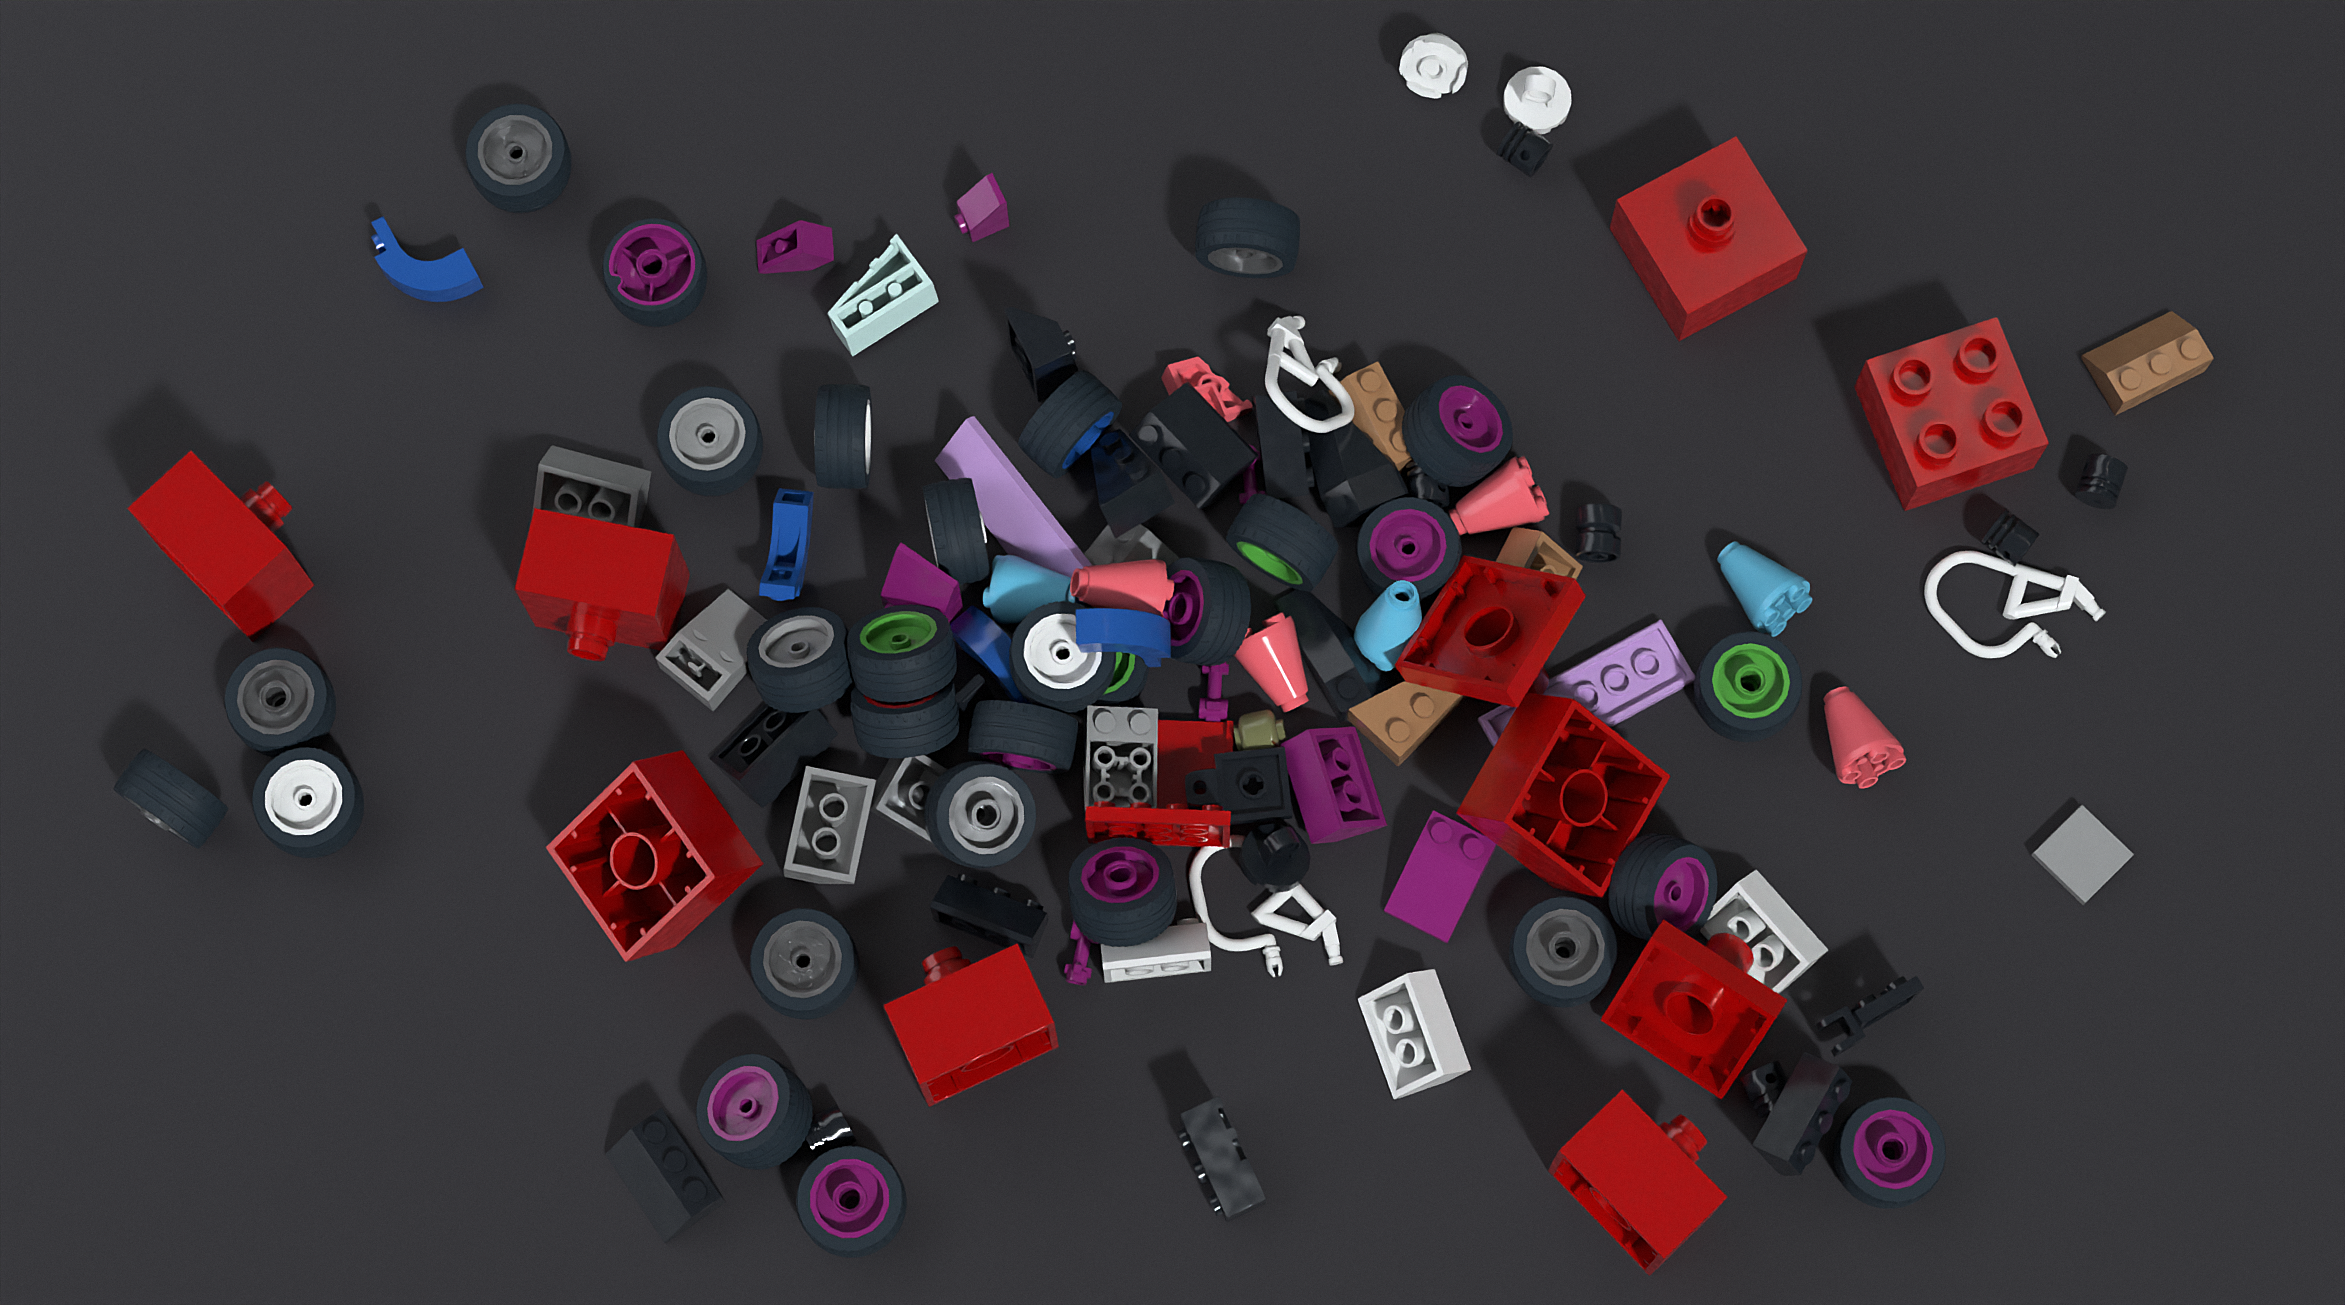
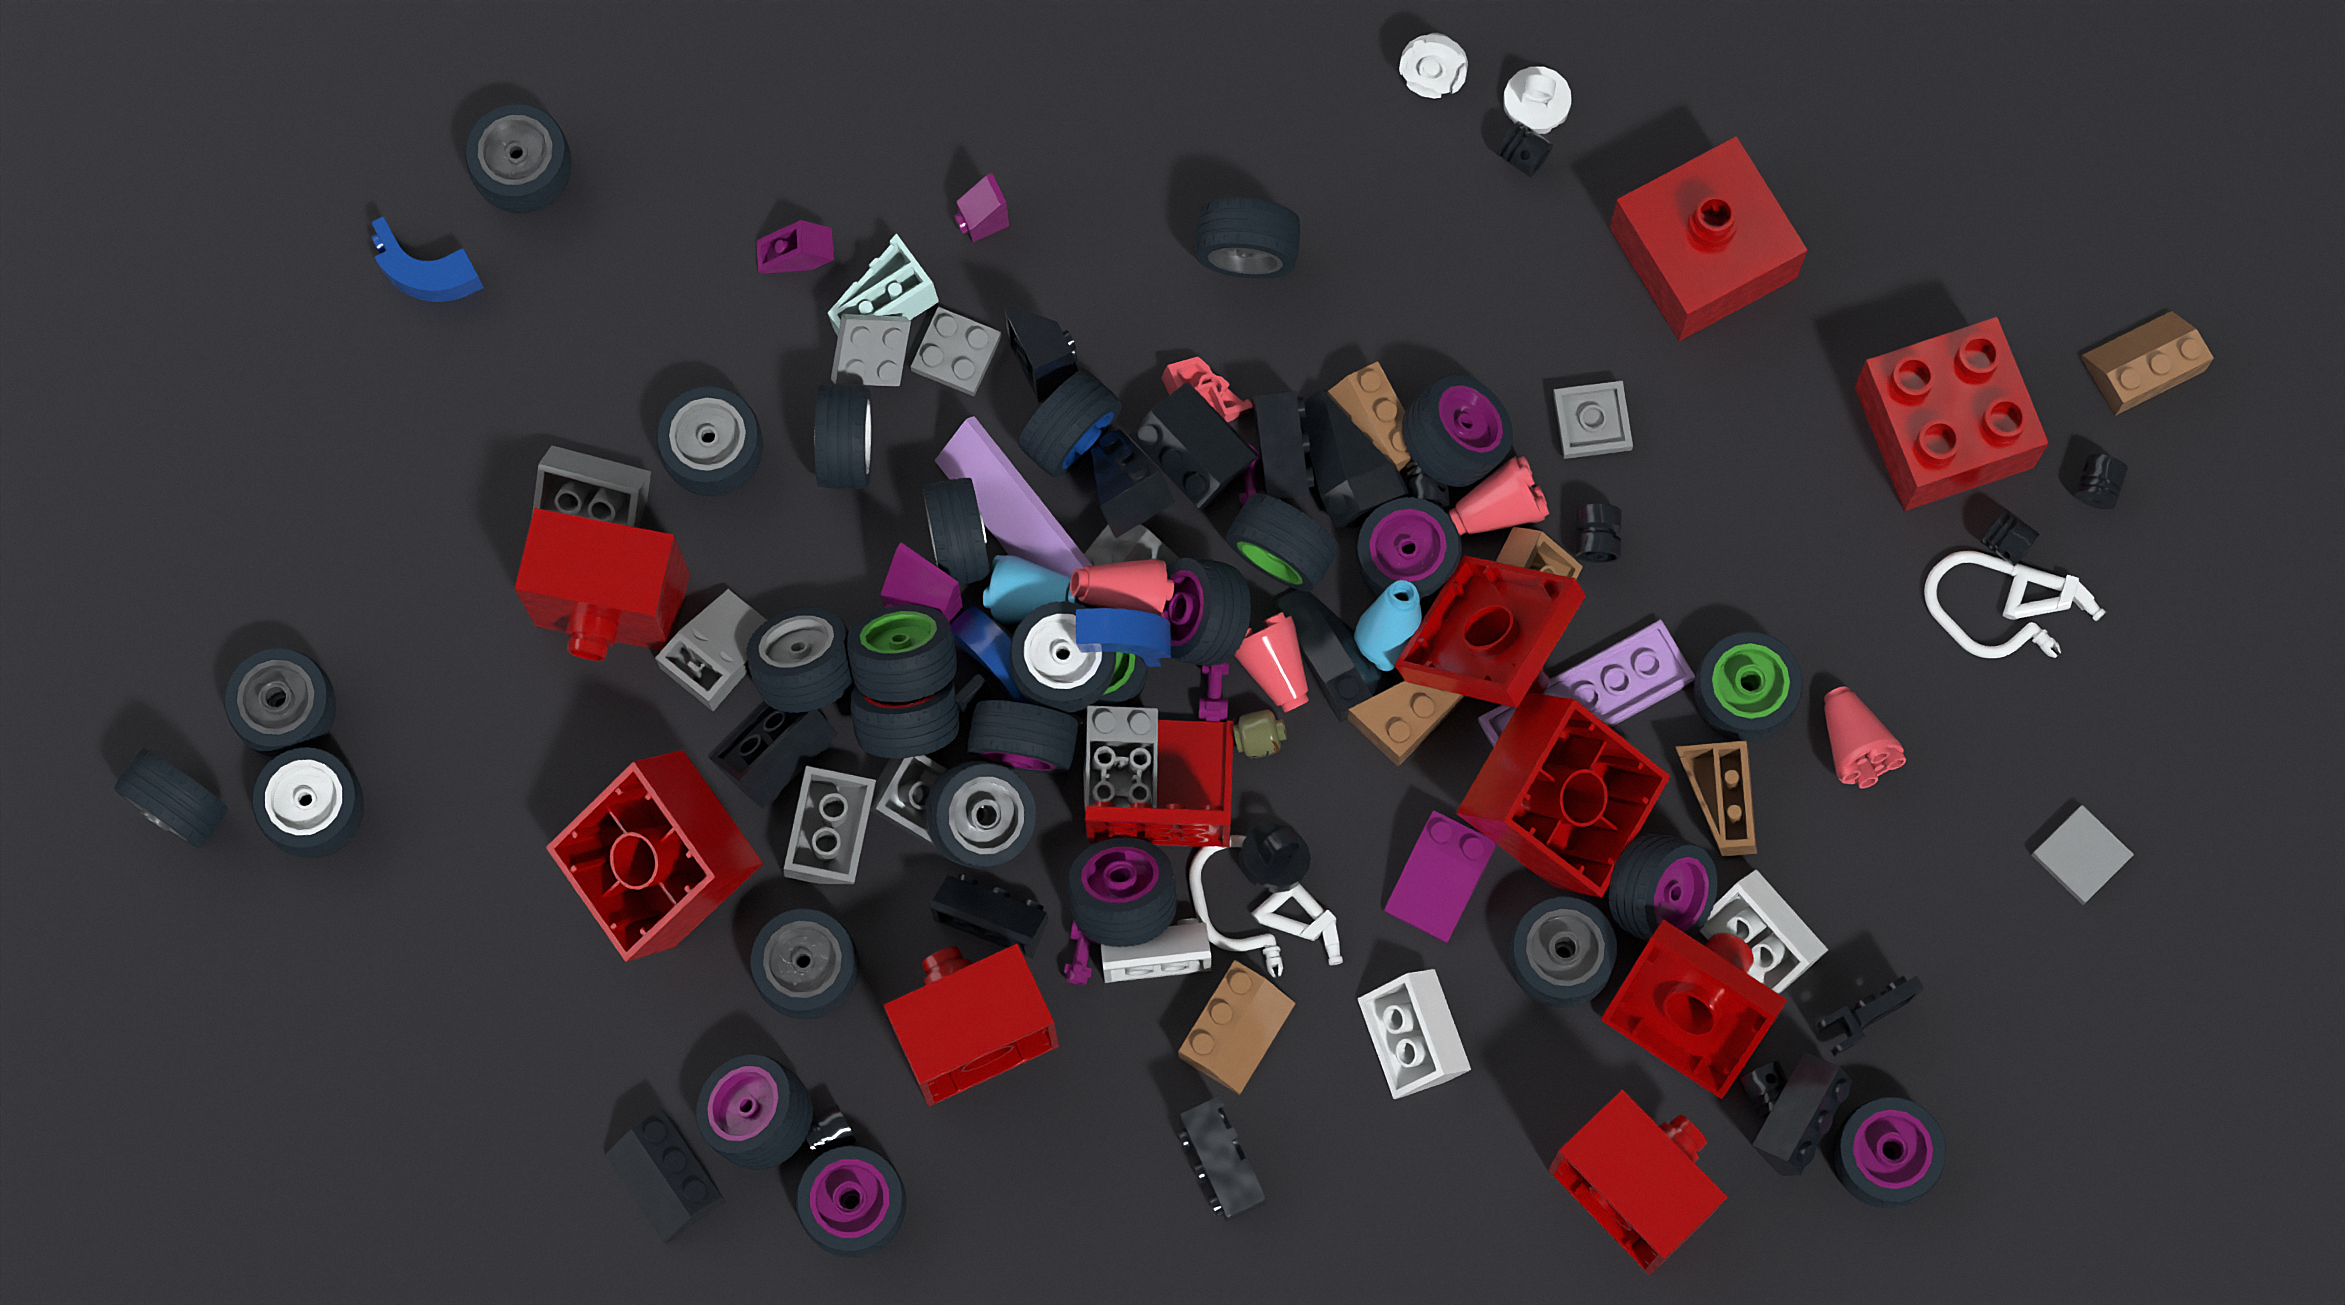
red brick [127,450,314,642] -> none
magenta wheel [602,218,707,327] -> none
blue arch [759,488,814,601] -> none
black plate [1185,747,1292,825] -> none
white piece [1265,315,1354,433] -> none
magenta slope [1280,727,1387,844] -> none
medium azure cone [1717,541,1812,637] -> none
none -> light grey plate [831,314,911,386]
none -> light grey plate [911,307,1002,396]
none -> medium nougat slope [1178,960,1296,1095]
none -> light grey plate [1553,381,1633,459]
none -> medium nougat wedge [1675,741,1757,856]

